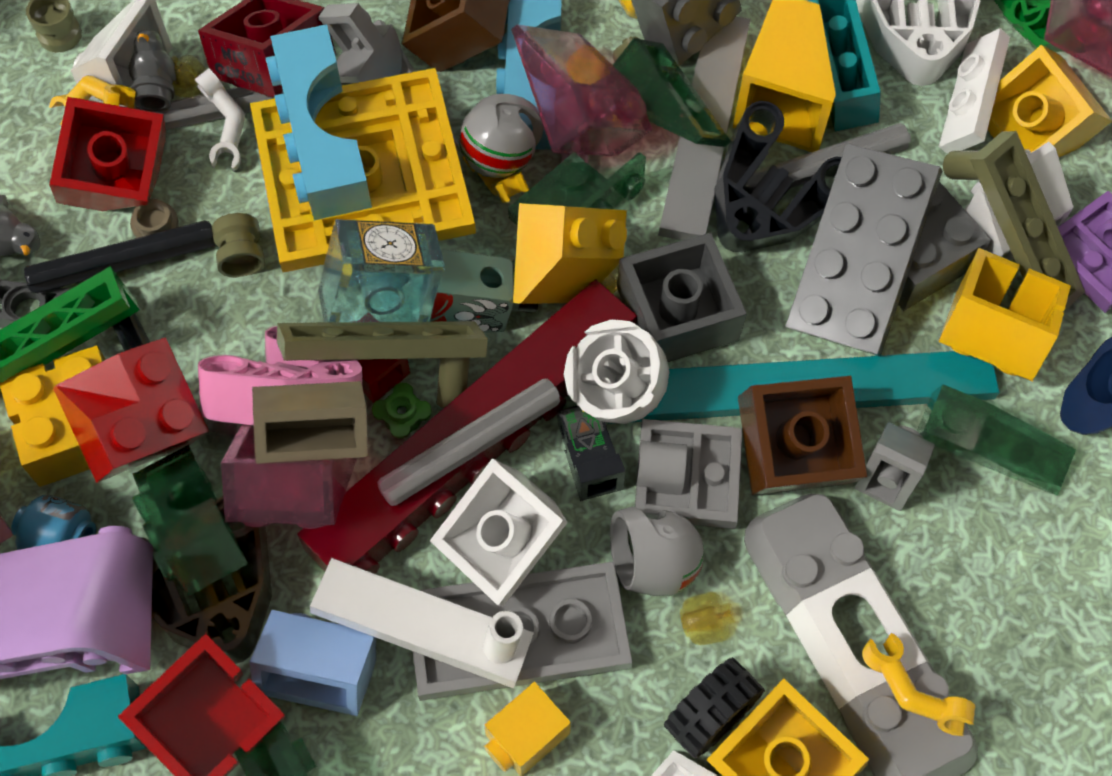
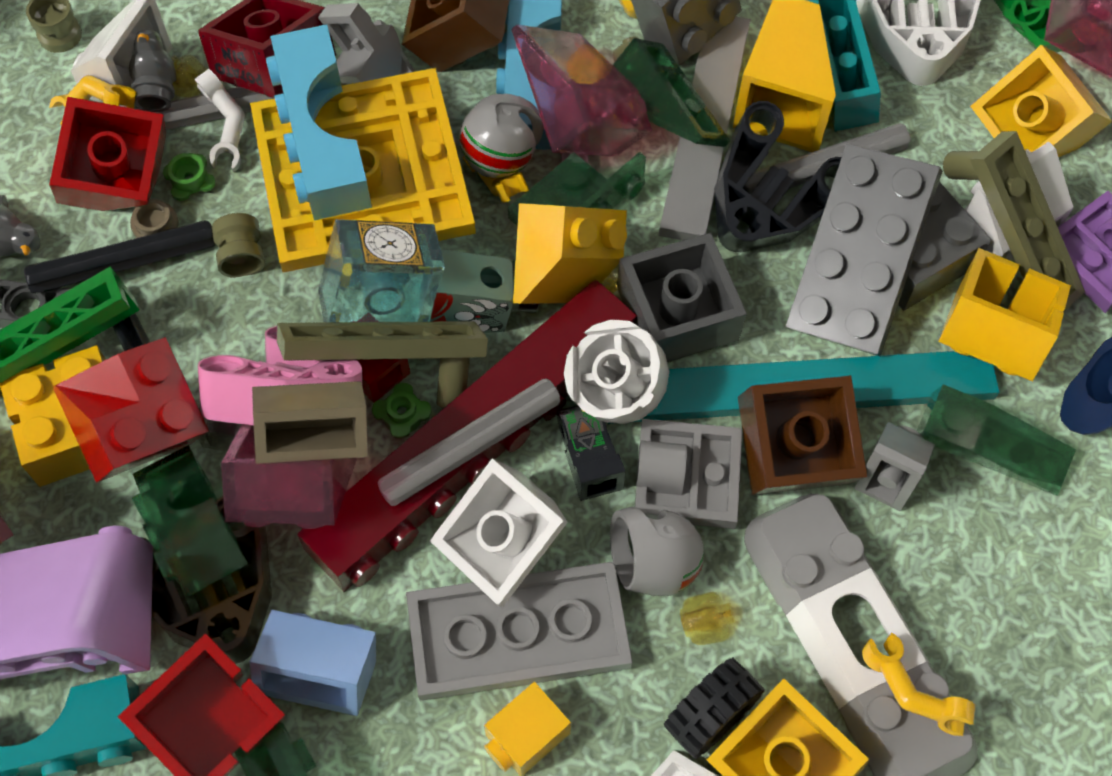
dark azure head [11,495,96,550] -> none
white piece [310,558,534,688] -> none
white plate [939,28,1010,153] -> none
none -> bright green plate [163,153,216,201]

